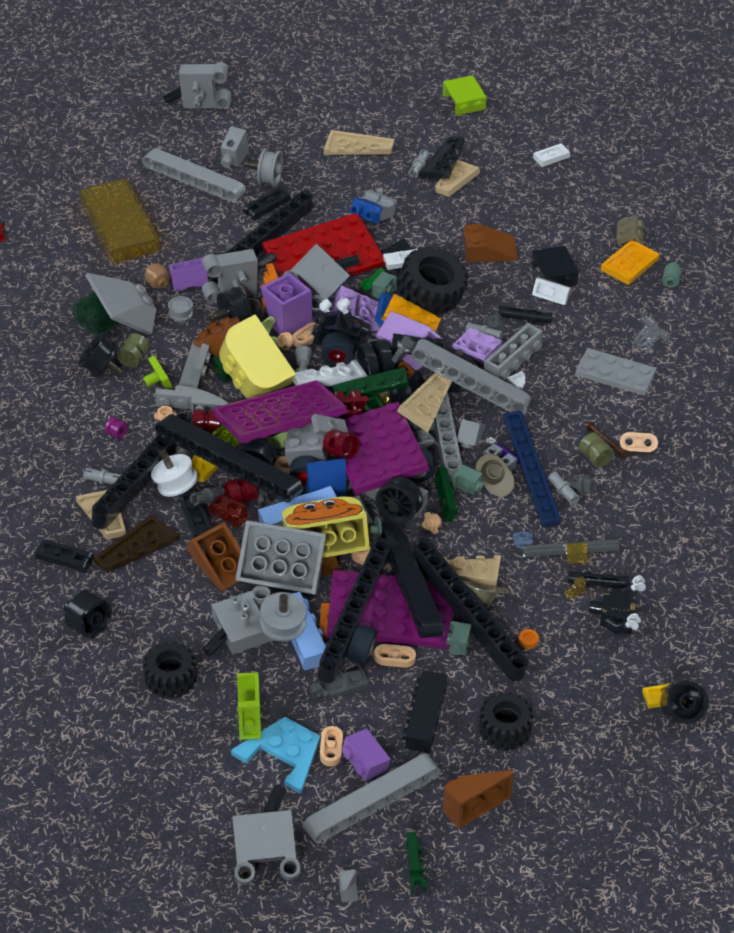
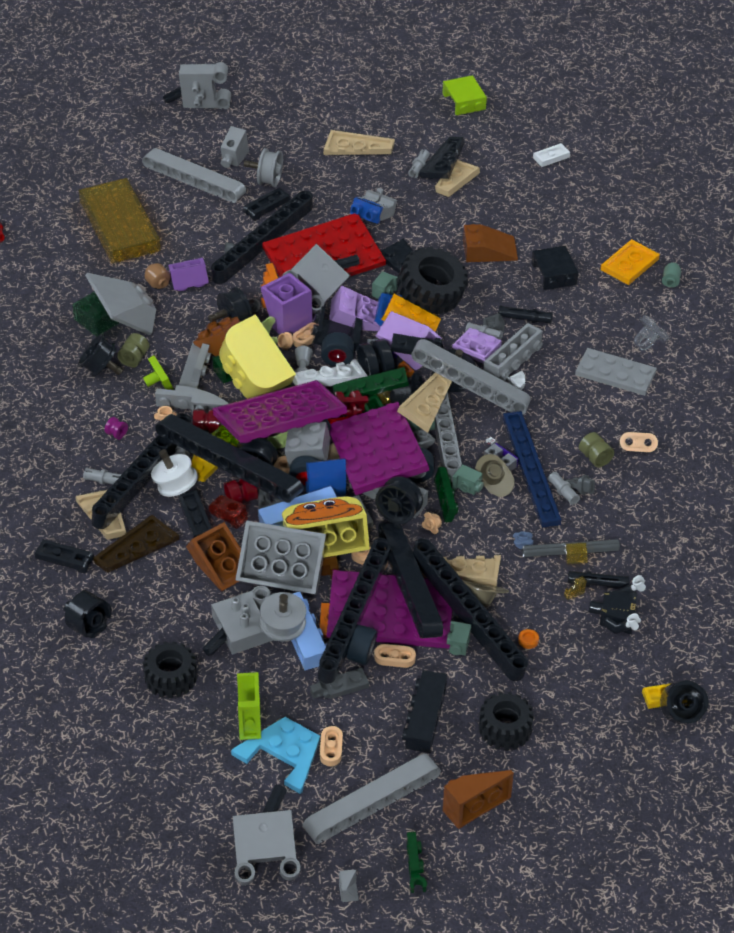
light grey wheel [168,296,193,322] -> none
dark grey pin [190,486,225,506] -> none
light grey piece [202,249,277,305] -> none
light grey plate [311,414,348,435] -> none
black torso [319,298,368,338] -> none
dark red wheel [323,430,360,459] -> none
medium lavender brick [342,729,391,782] -> none
green tile [360,268,385,291] -> none
sand green piece [369,516,382,540] -> none
white plate [383,249,417,270] -> none
dark grey piece [391,334,417,363] -> none
light grey slope [457,419,486,449] -> none
white plate [532,277,571,305] -> none
reddish brown axle [586,422,628,458] -> none
dark tan bracket [616,215,645,245] -> none

